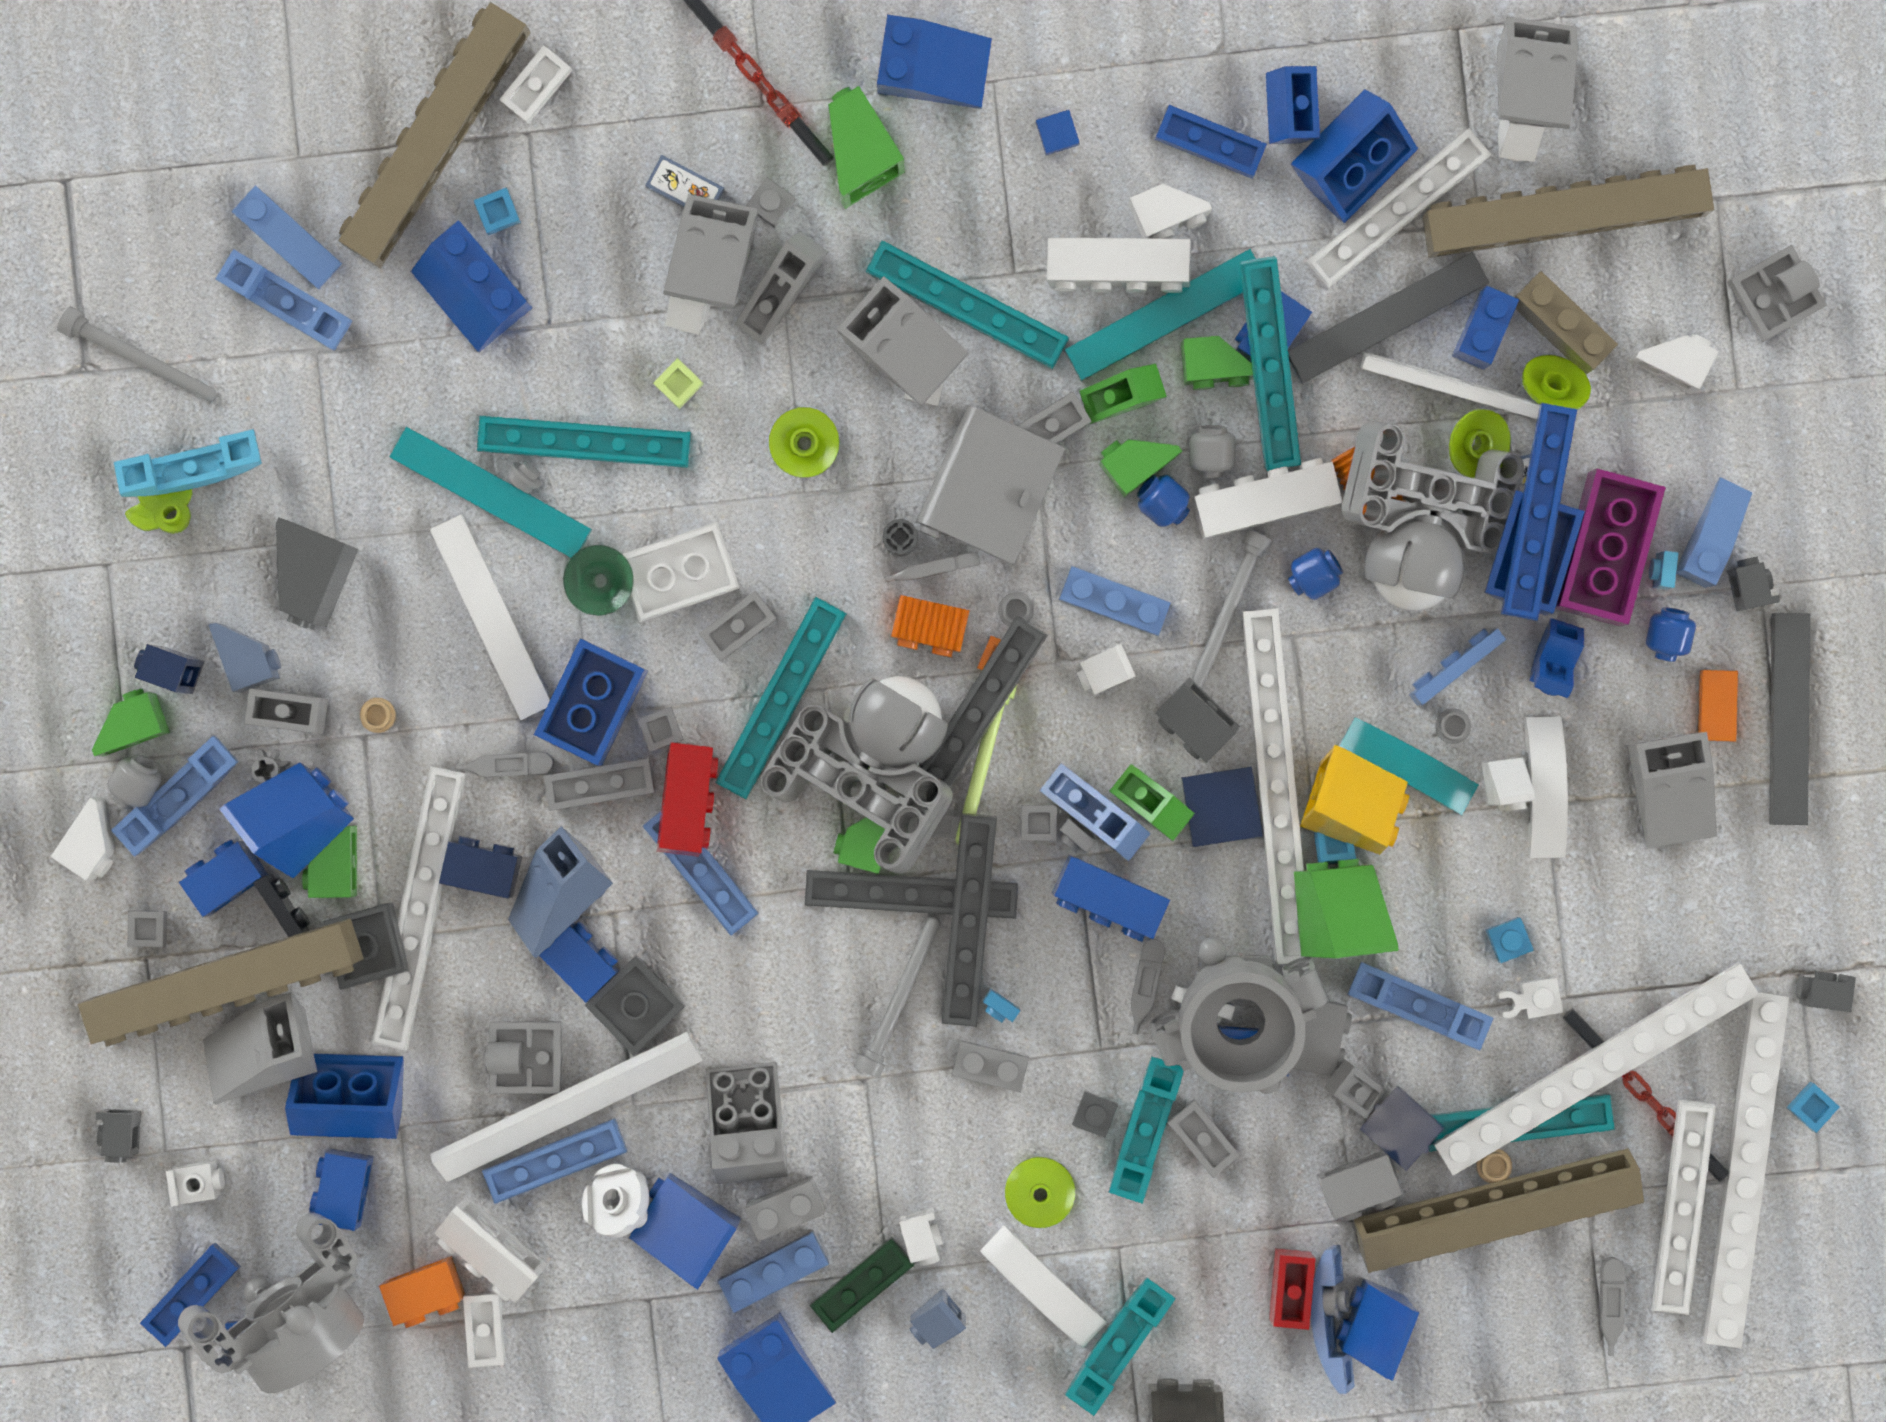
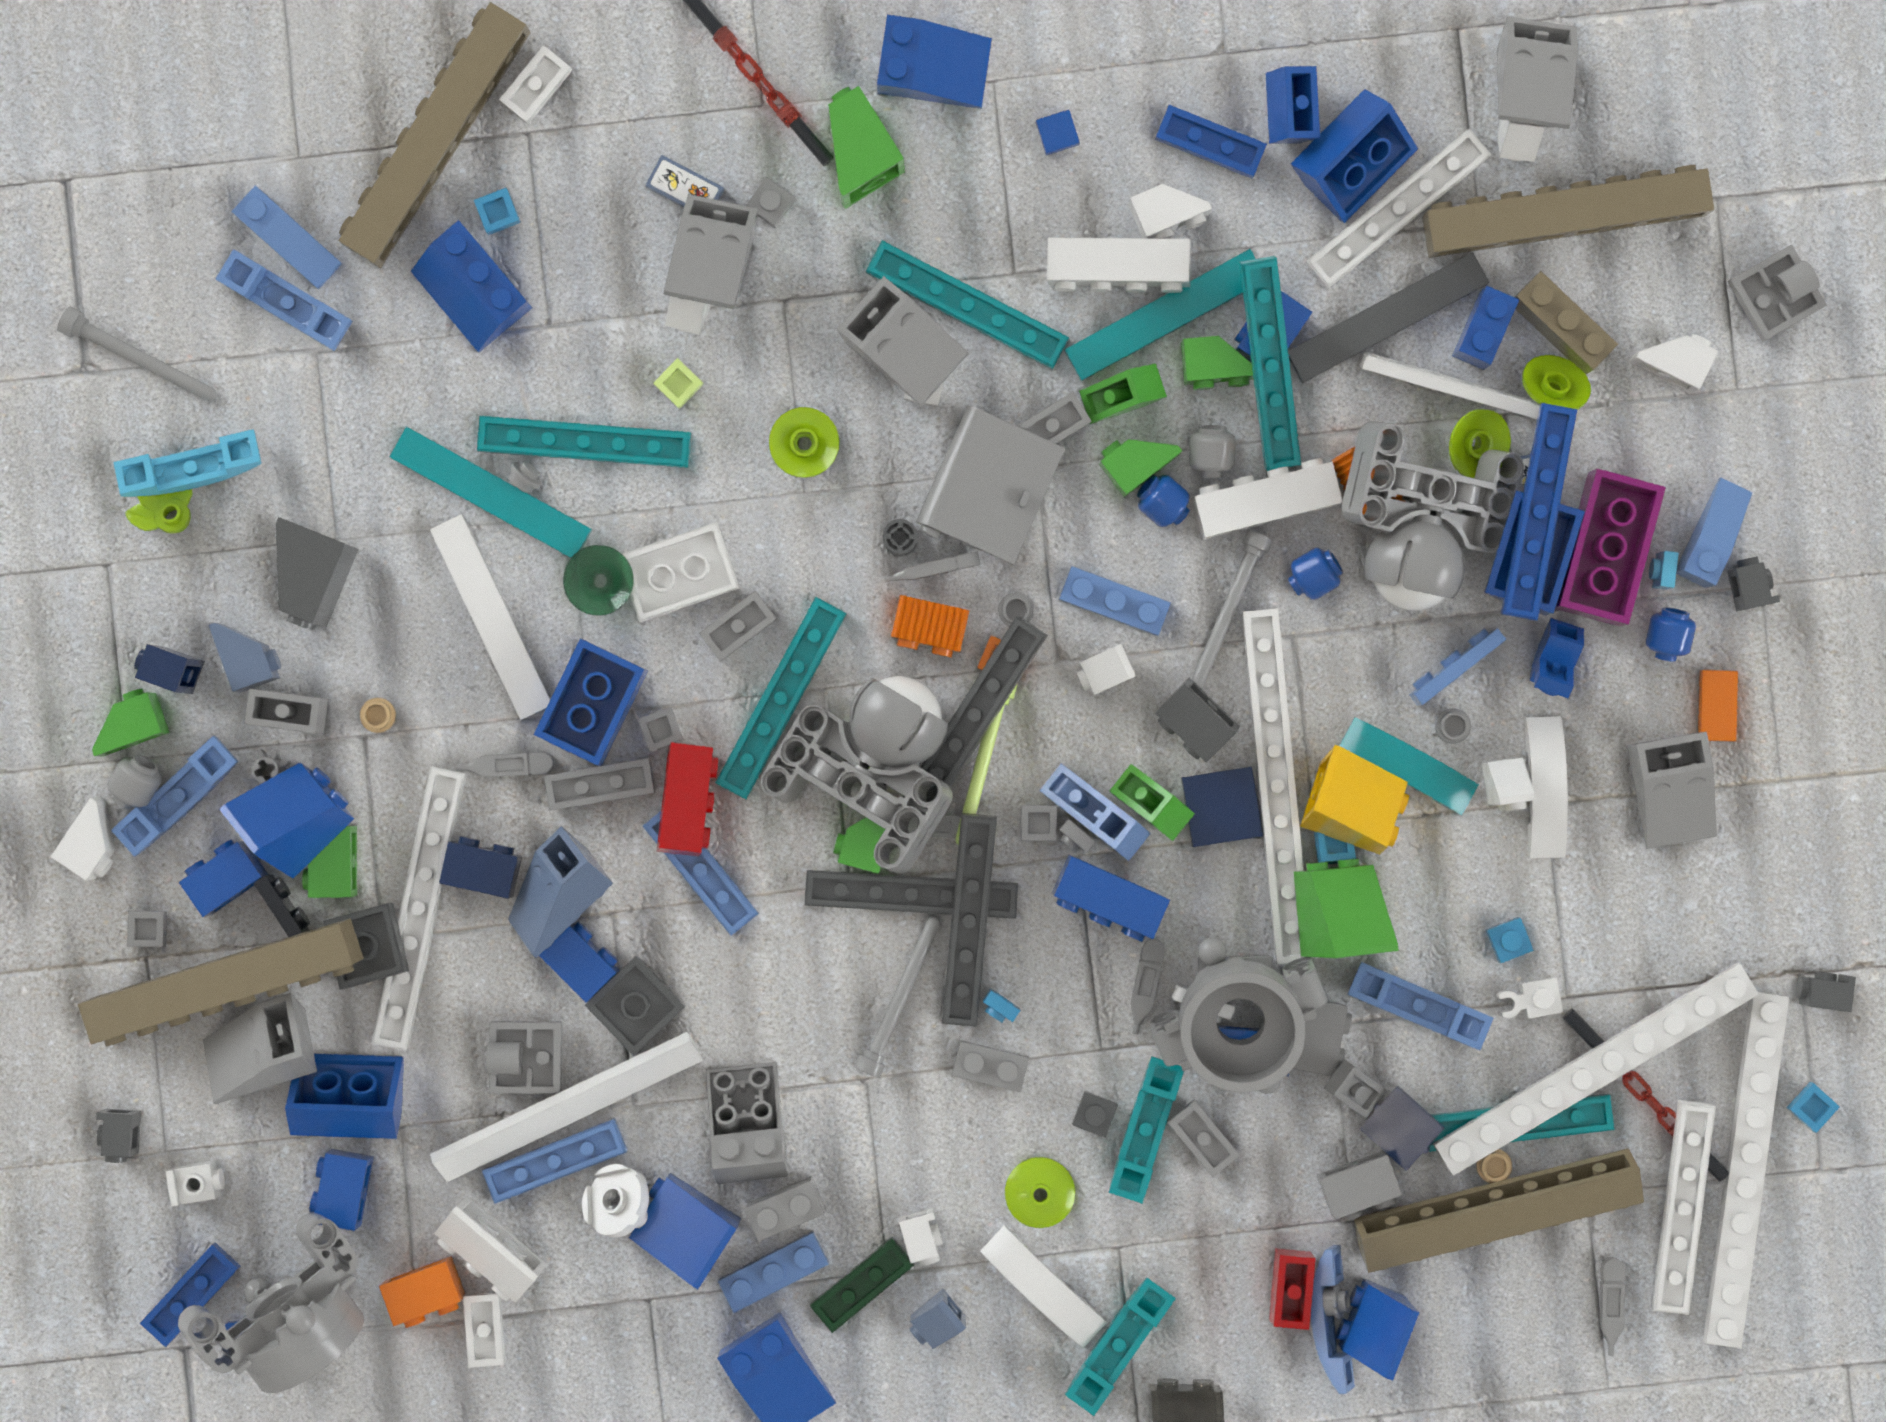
light grey slope [735,231,828,345] -> none
dark grey tile [1769,613,1810,825] -> none

